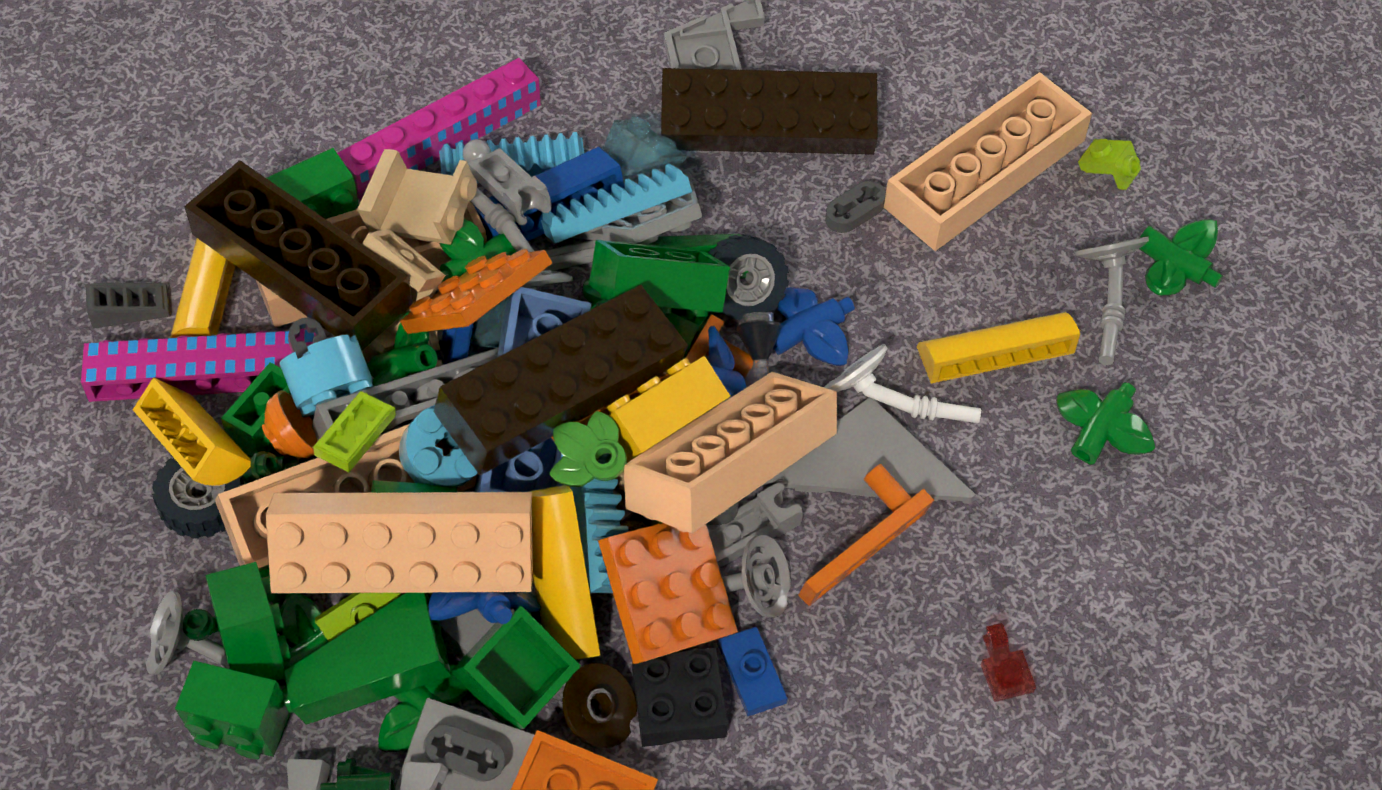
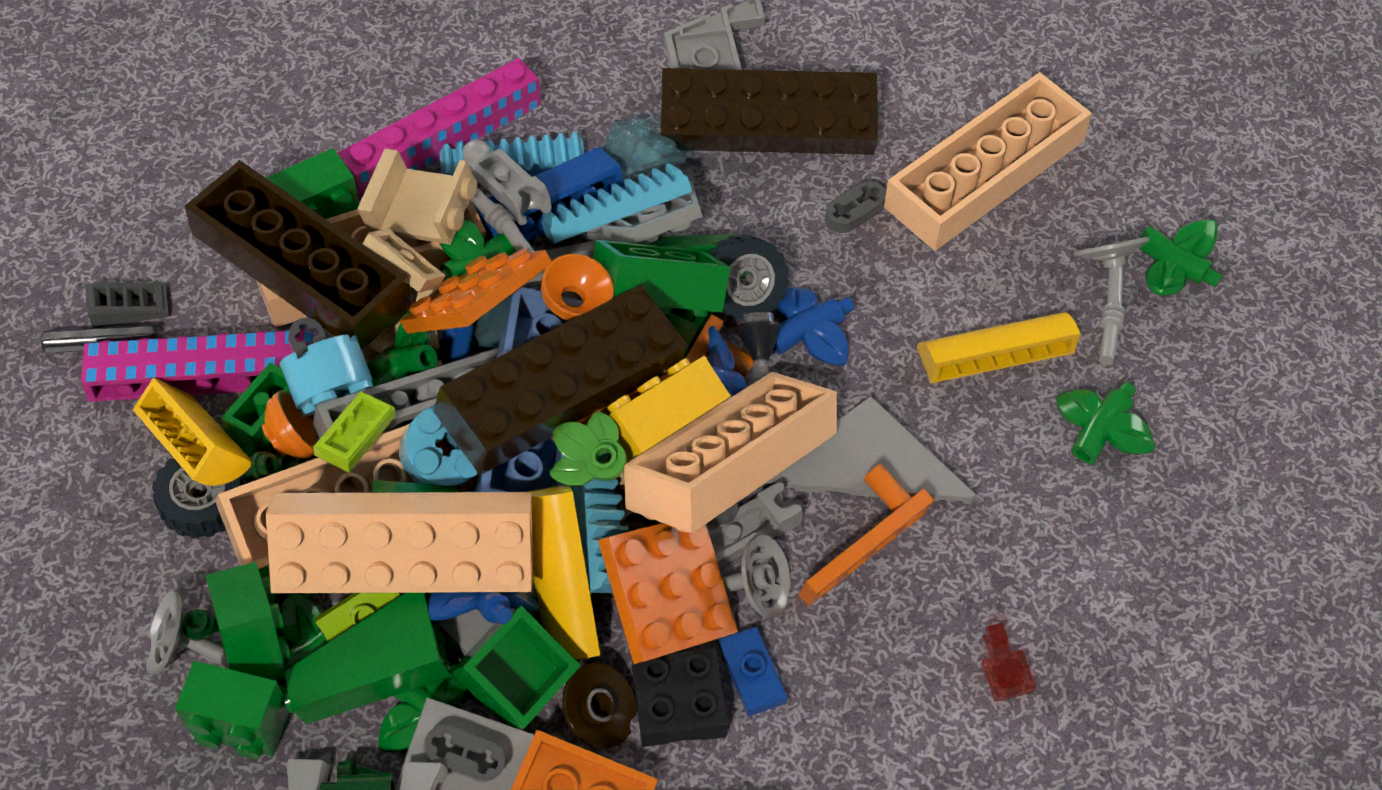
yellow brick [170,238,235,338] -> none
white dish [824,344,981,423] -> none
lime bracket [1078,139,1141,190] -> none
none -> black axle [41,325,158,353]
none -> orange piece [541,254,614,321]

